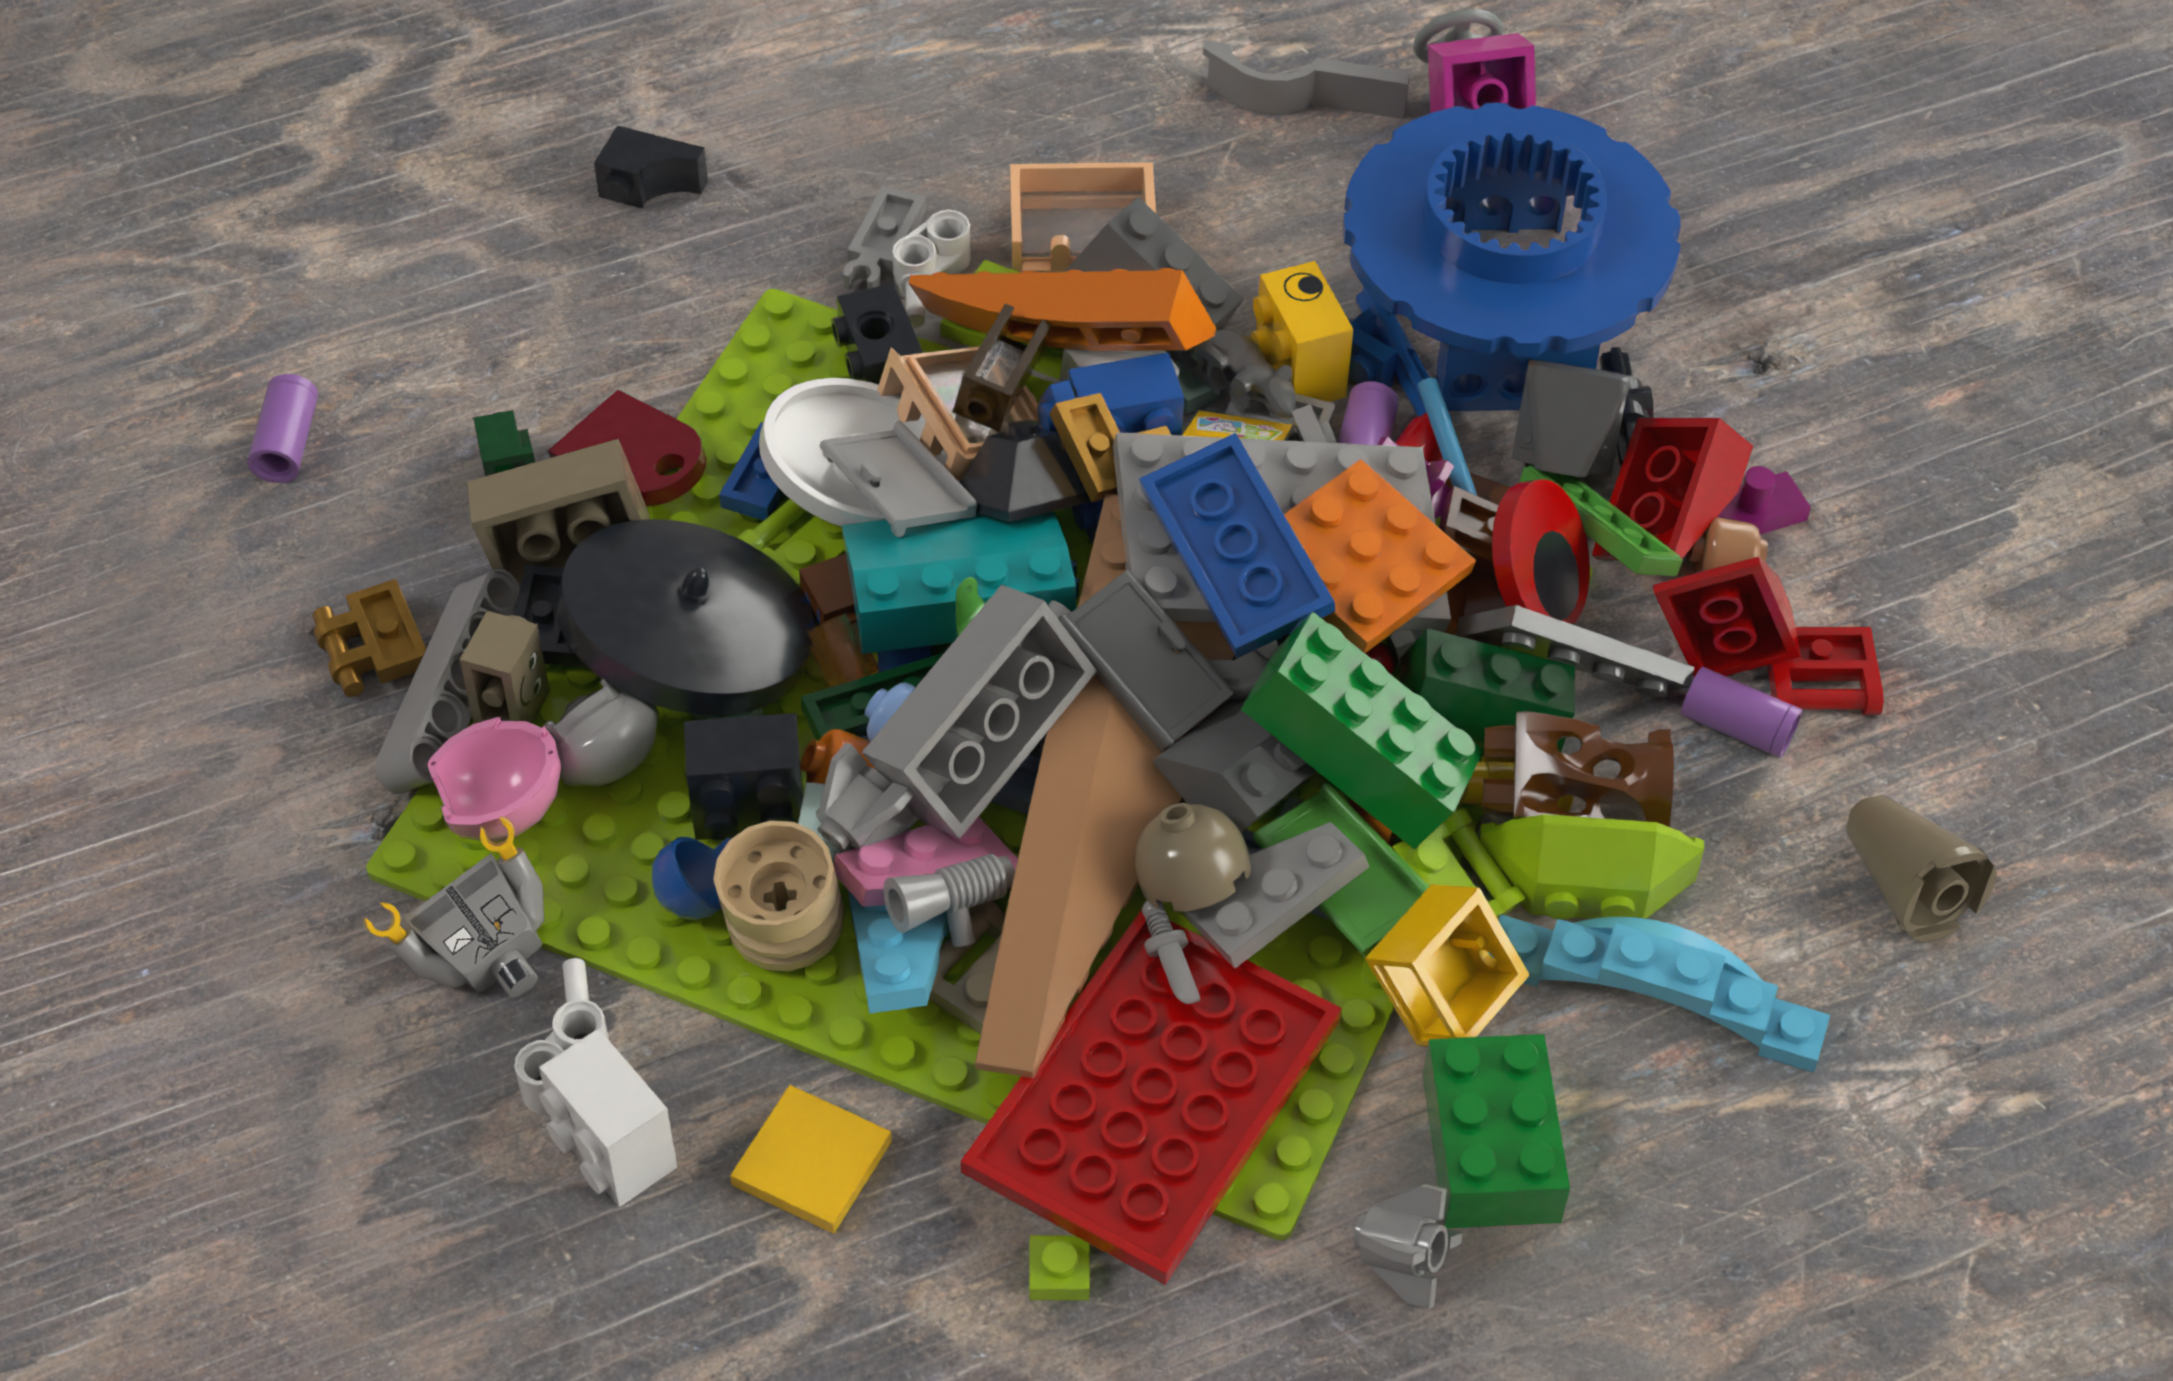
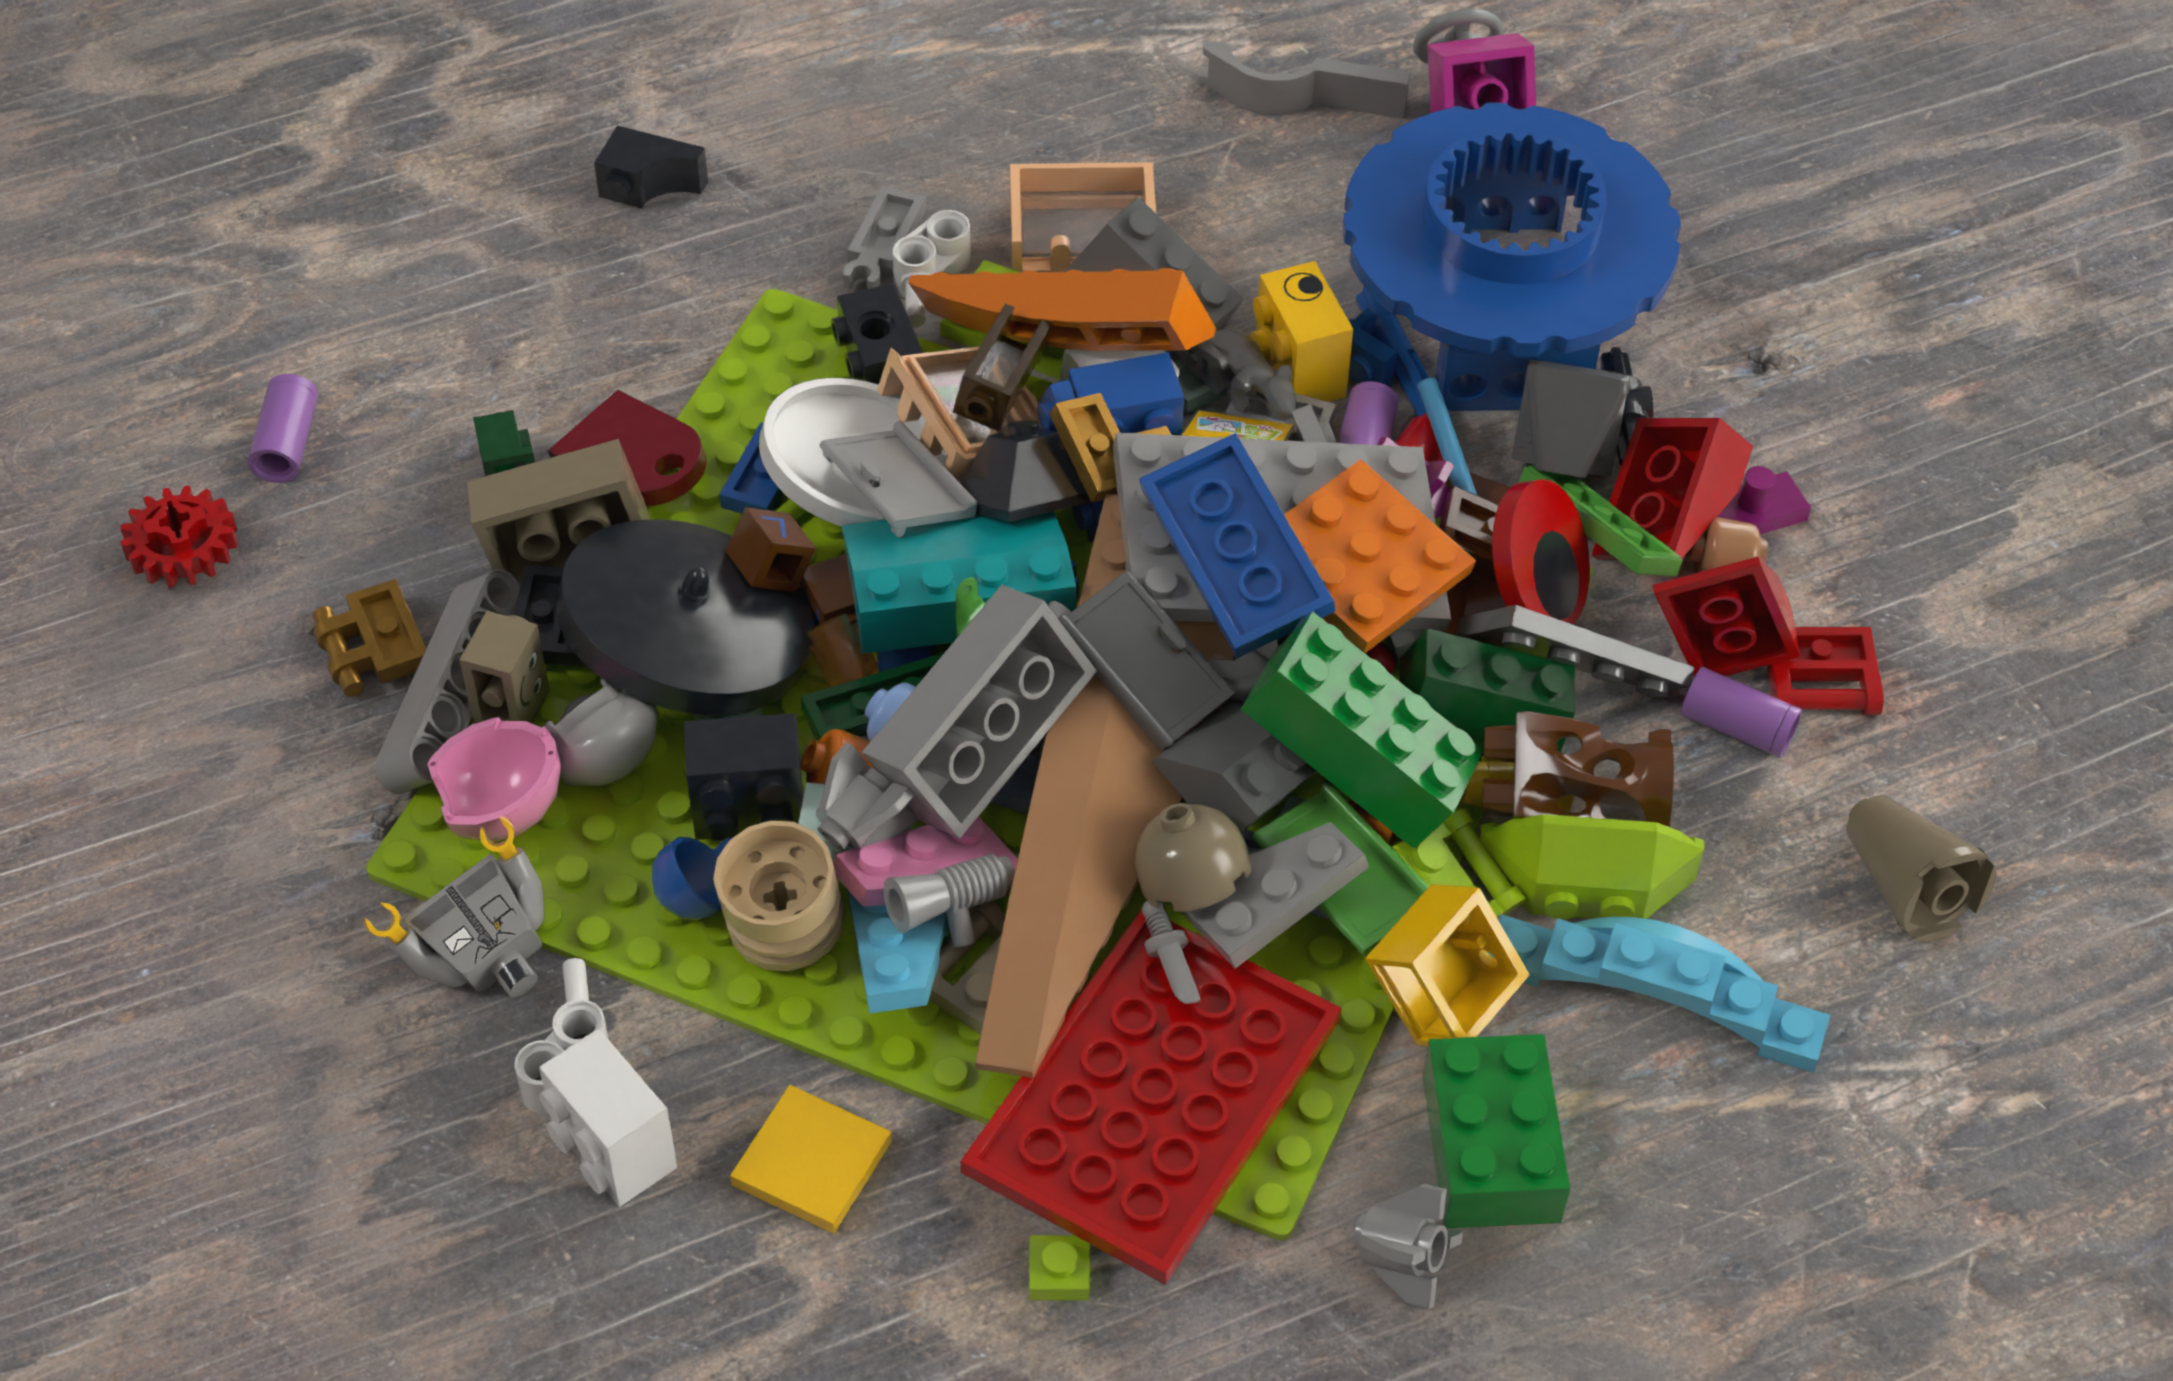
none -> red gear [120,485,238,588]
none -> reddish brown brick [726,507,816,592]

